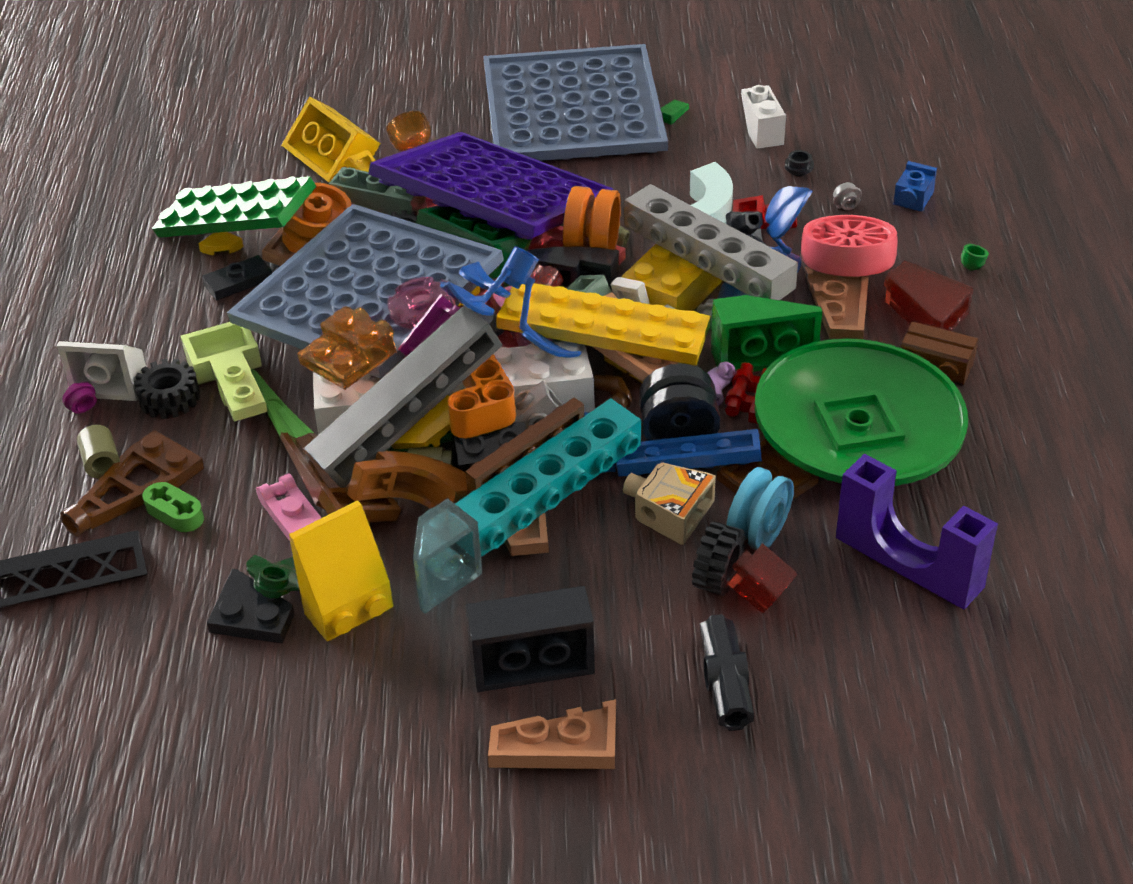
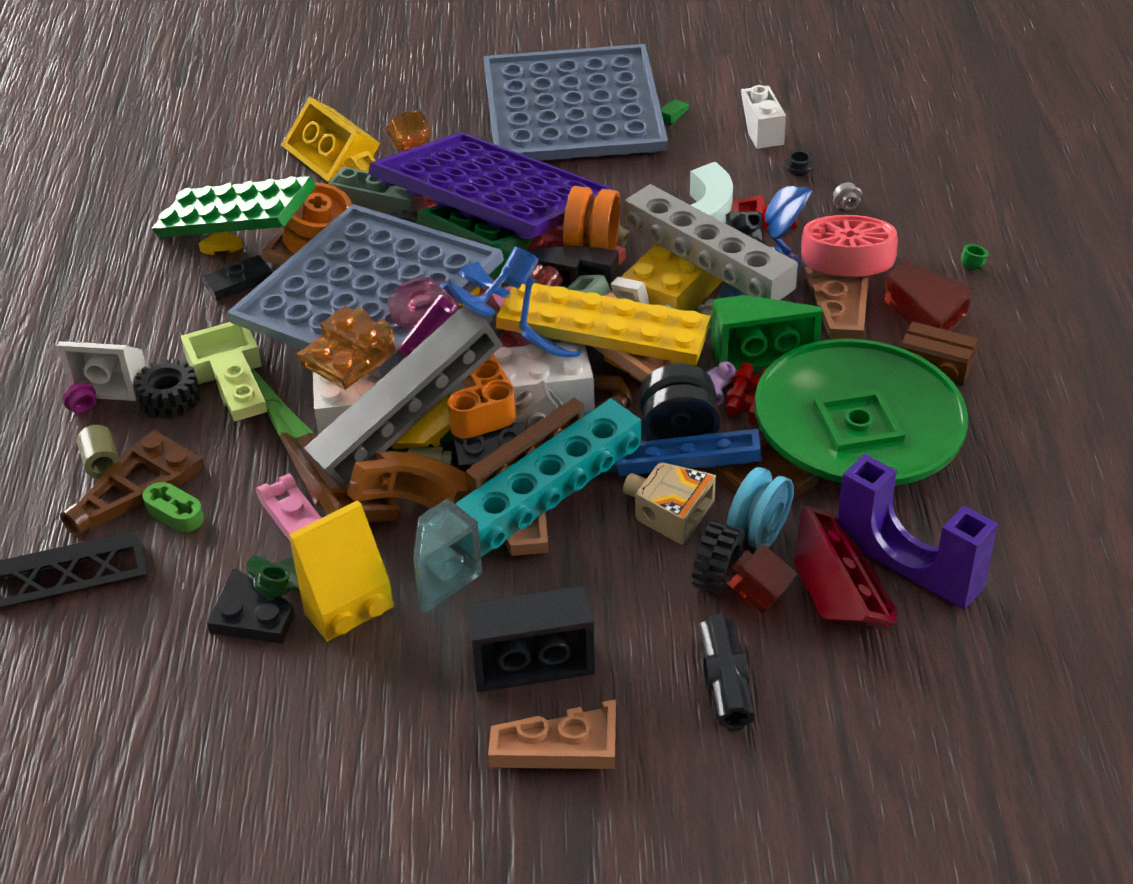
blue brick [893,161,937,212] -> none
none -> dark red wedge [794,505,898,628]

